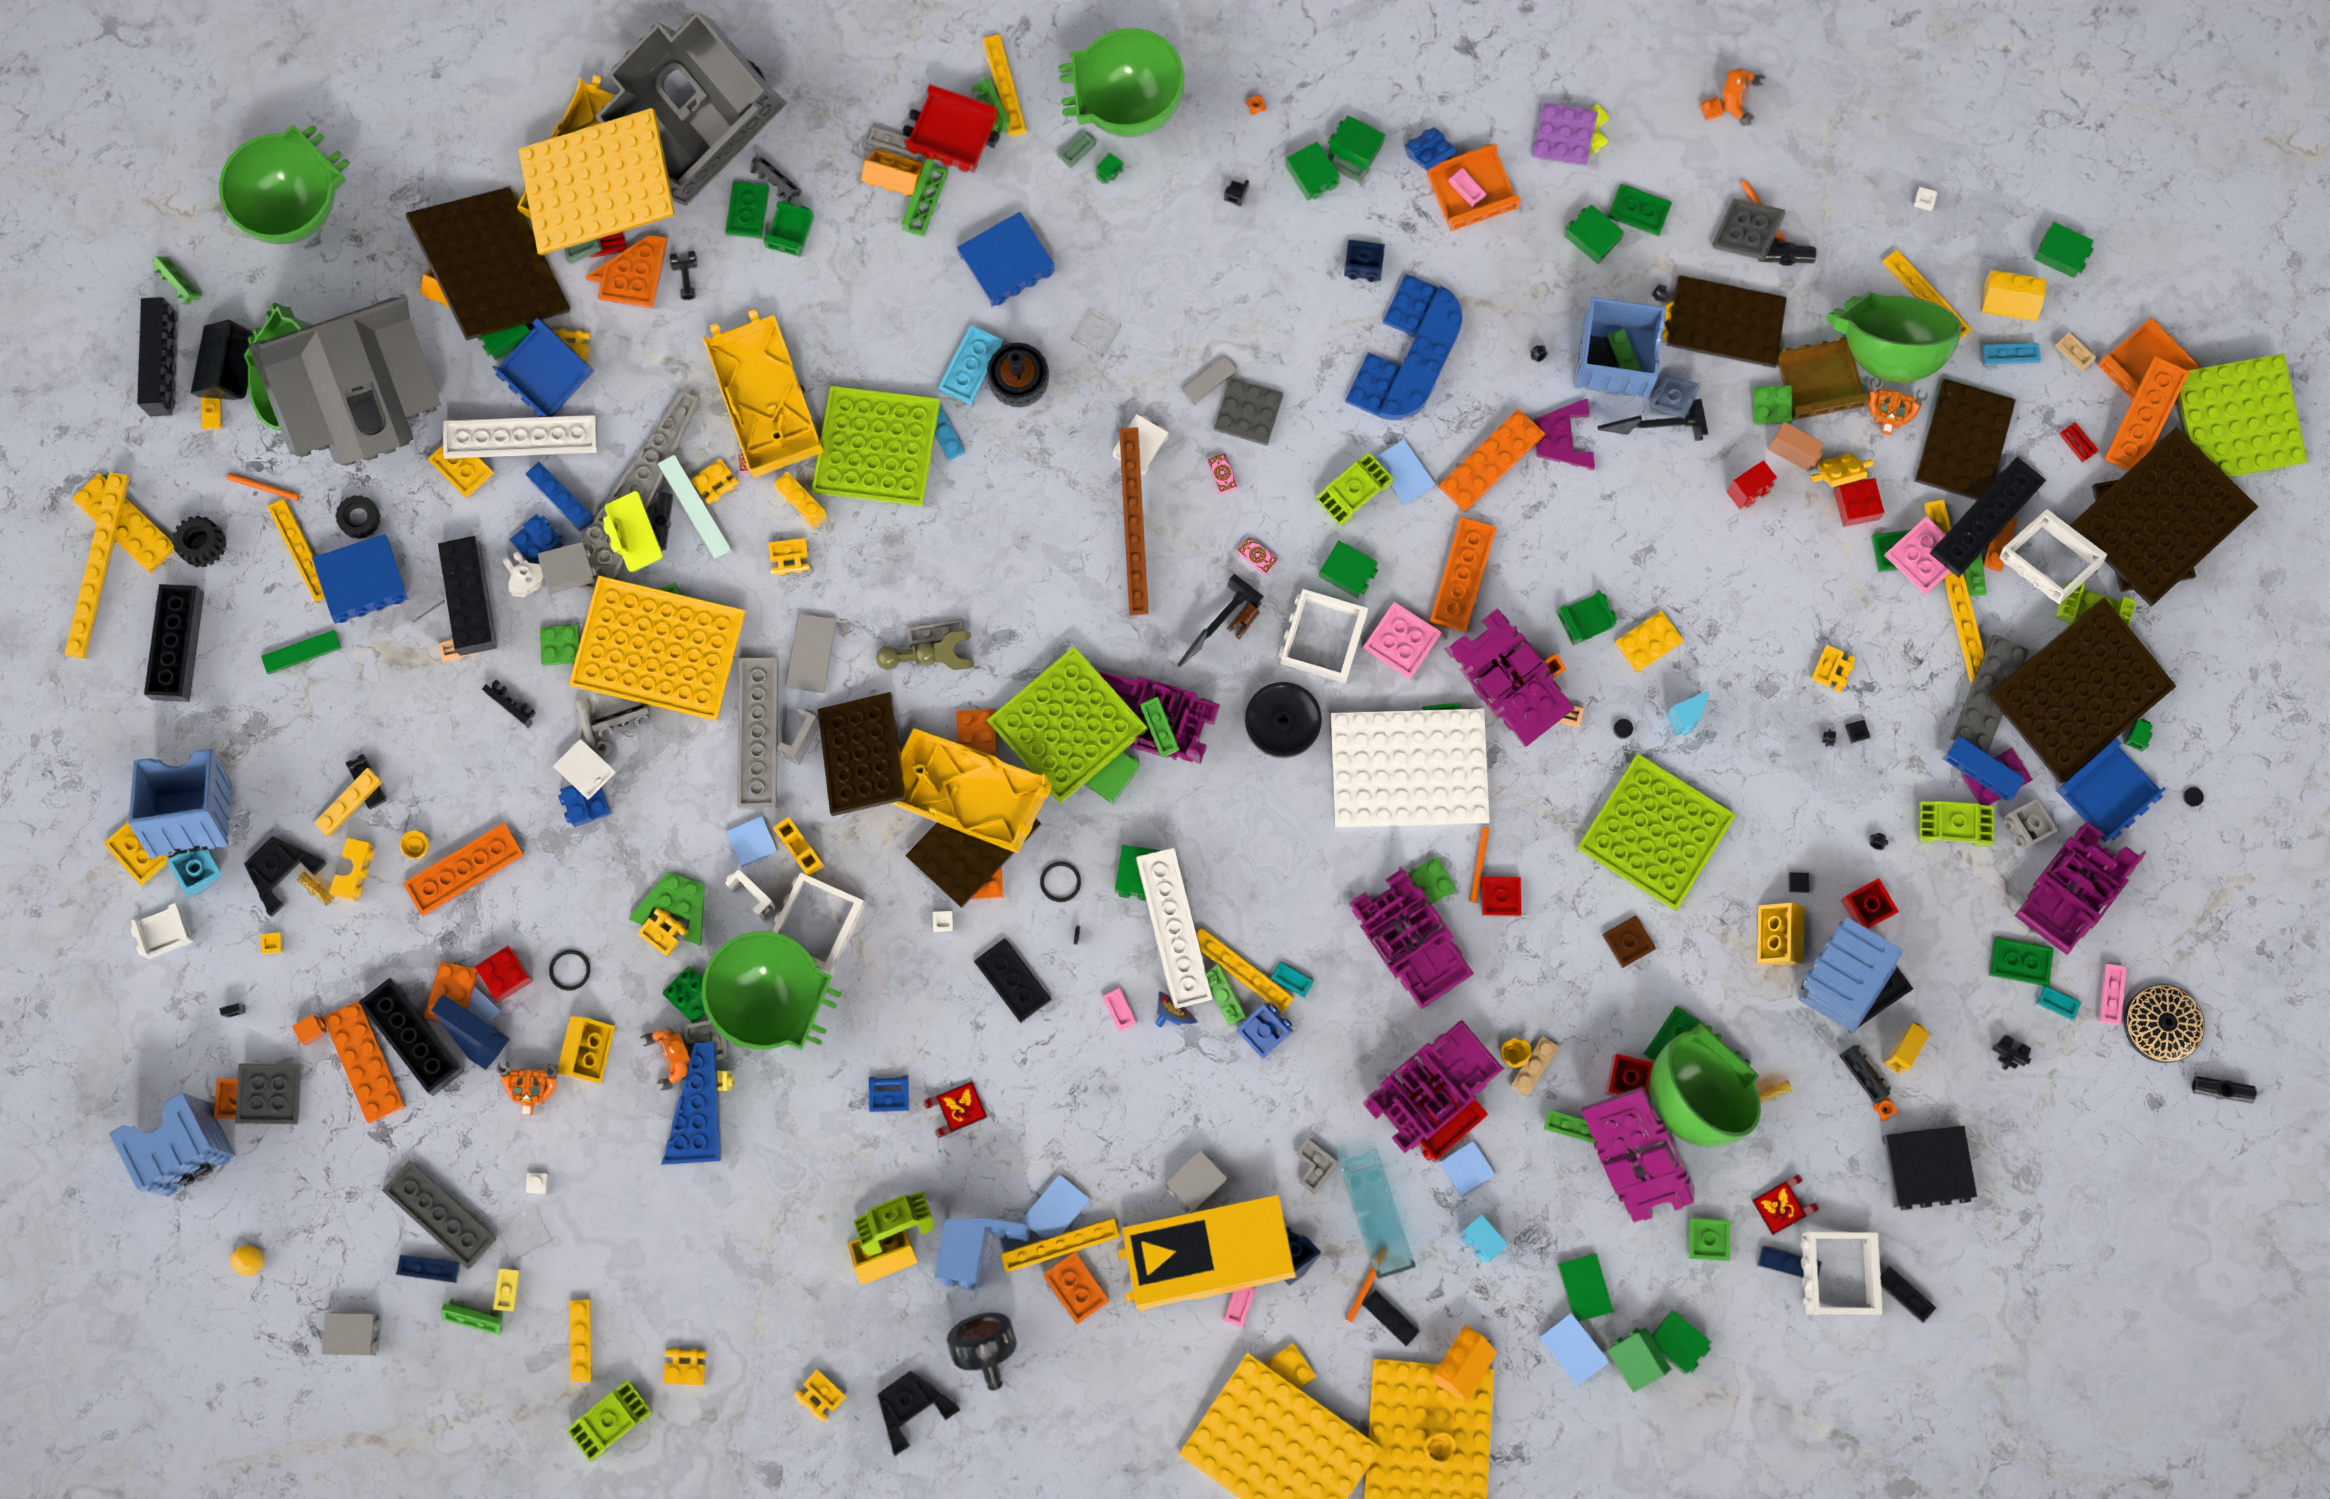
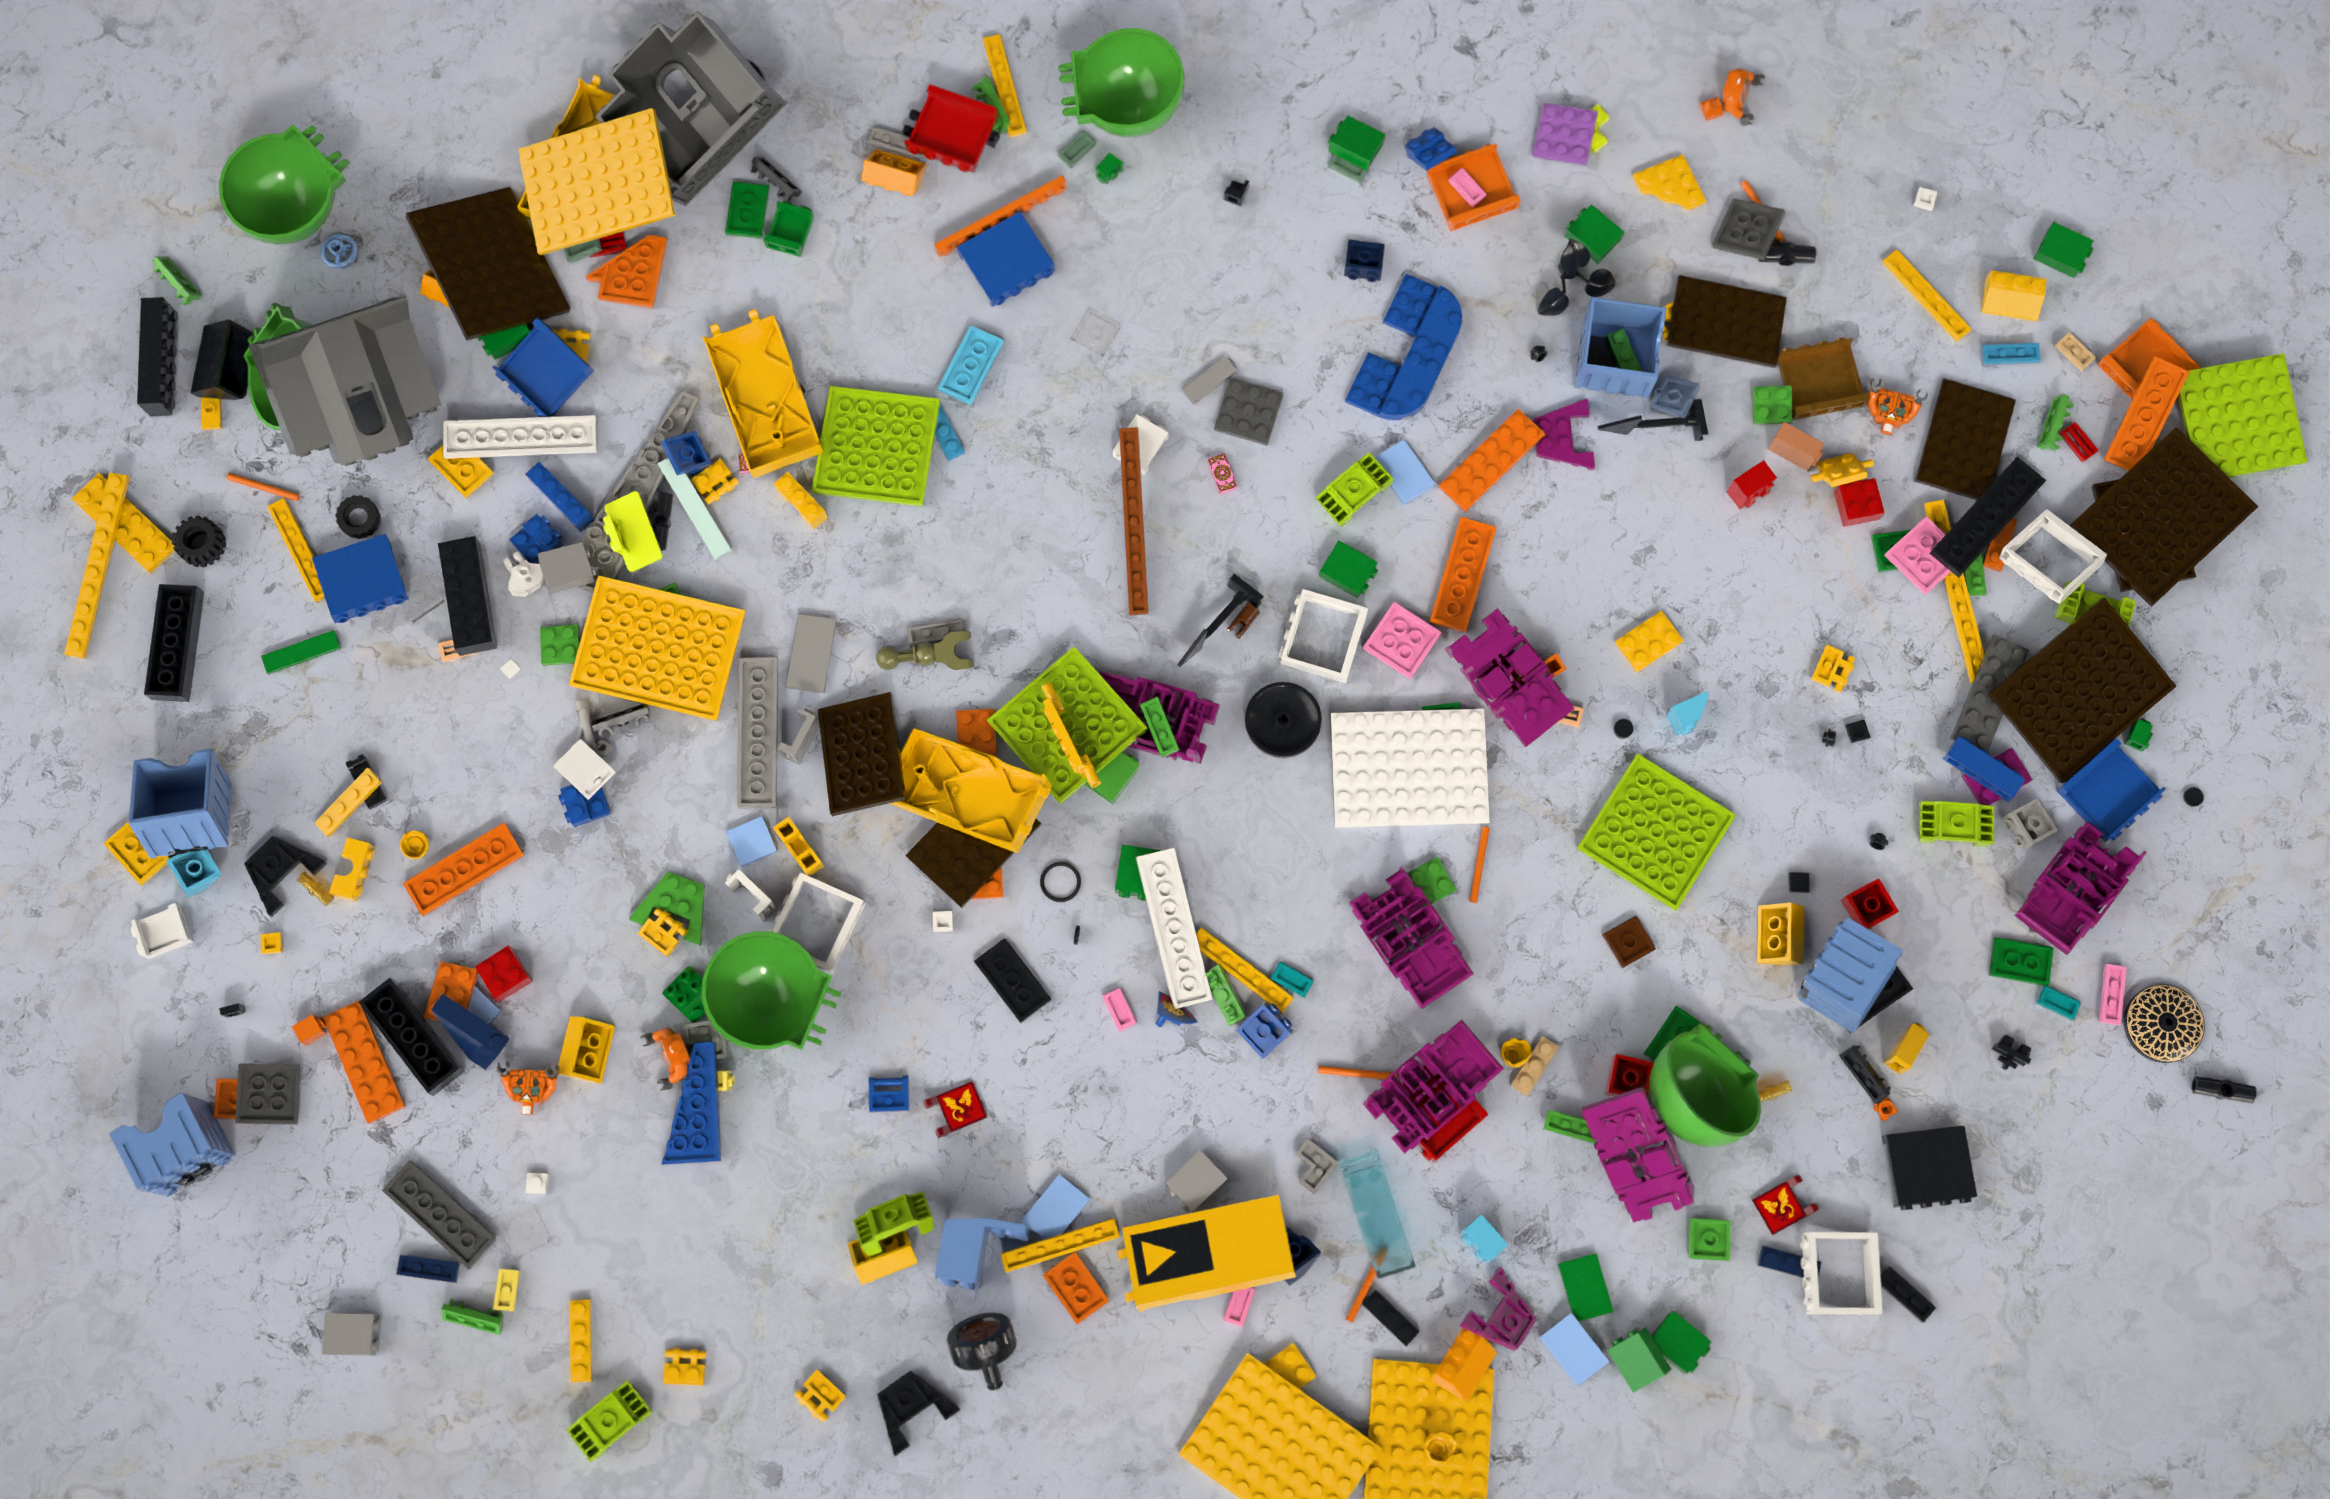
yellow hair [230,1244,264,1276] -> none
black plate [482,680,536,728] -> none
black tyre [549,950,590,991] -> none
black bar [669,250,698,300] -> none
yellow plate [768,538,810,576] -> none
bright green fence [901,159,949,237] -> none
black wheel [987,342,1049,407] -> none
tile [1237,537,1278,575] -> none
orange plate [1246,95,1267,115] -> none
green brick [1285,141,1340,201] -> none
light blue tile [1440,1141,1495,1196] -> none
red plate [1481,877,1522,917] -> none
green panel [1556,589,1617,646] -> none
green tile [1607,184,1672,236] -> none
black plate [1651,284,1668,301] -> none
bright green windscreen [1826,292,1962,383] -> none
none -> light blue piece [321,234,357,269]
none -> white sticker [500,659,521,679]
none -> blue plate [661,431,711,476]
none -> orange plate [934,175,1066,257]
none -> yellow plate [1041,683,1101,788]
none -> orange bar [1318,1066,1397,1080]
none -> magenta wing [1459,1267,1537,1351]
none -> black plant [1538,239,1616,316]
none -> yellow plate [1633,154,1706,211]
none -> bright green plate [2037,394,2074,450]

